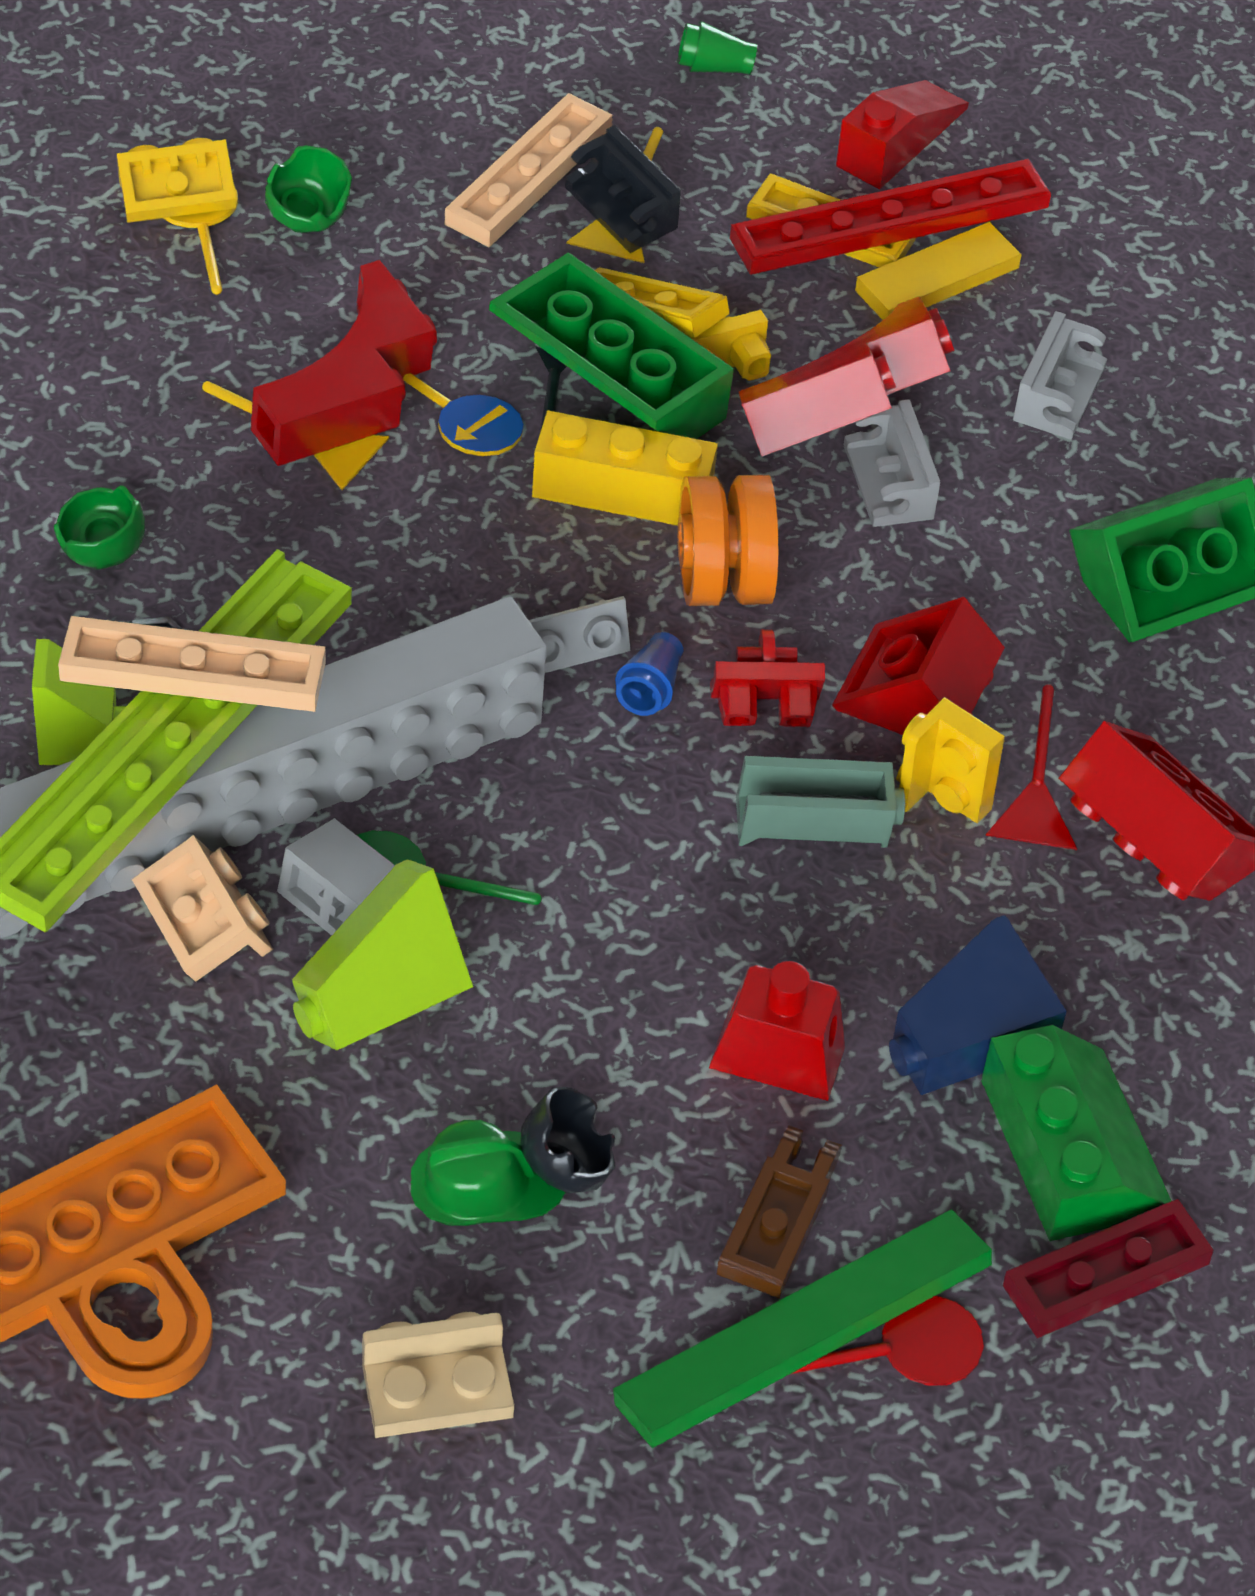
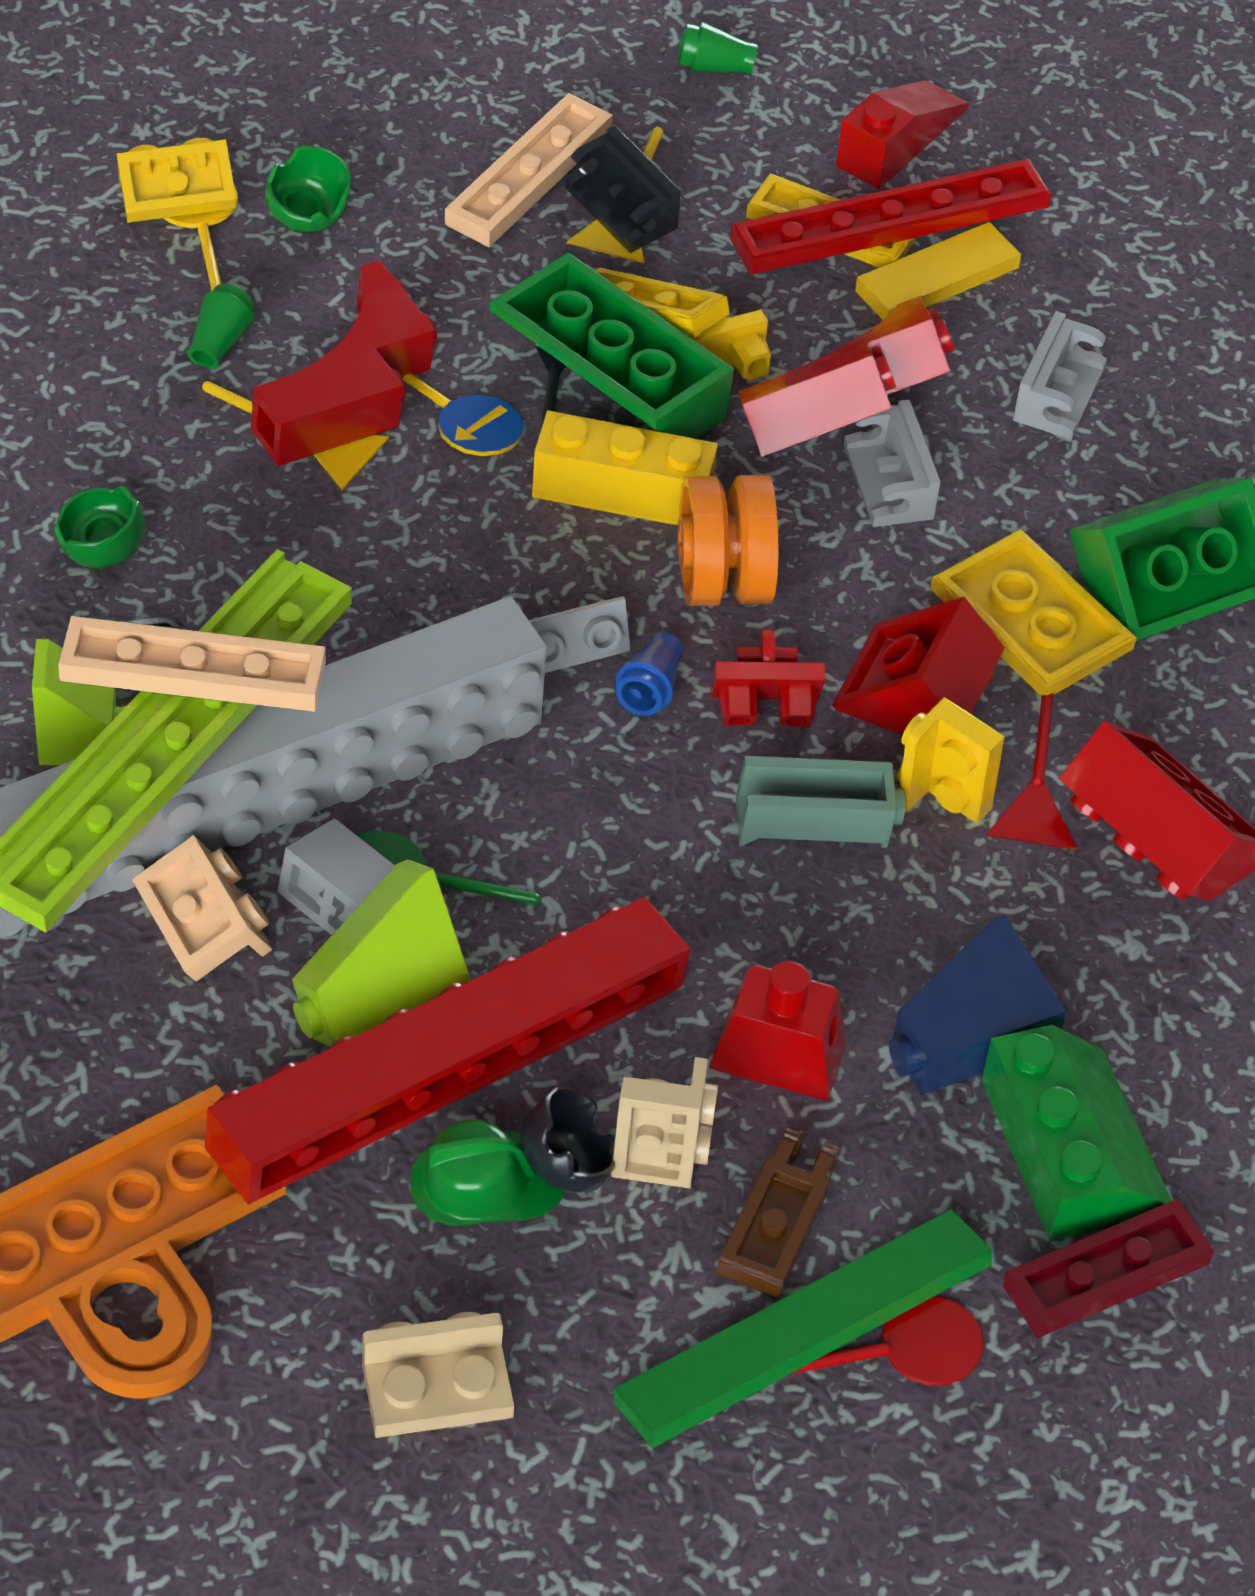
none -> green cone [187,284,255,370]
none -> red brick [205,897,691,1205]
none -> tan bracket [611,1057,718,1188]
none -> yellow tile [930,529,1137,696]

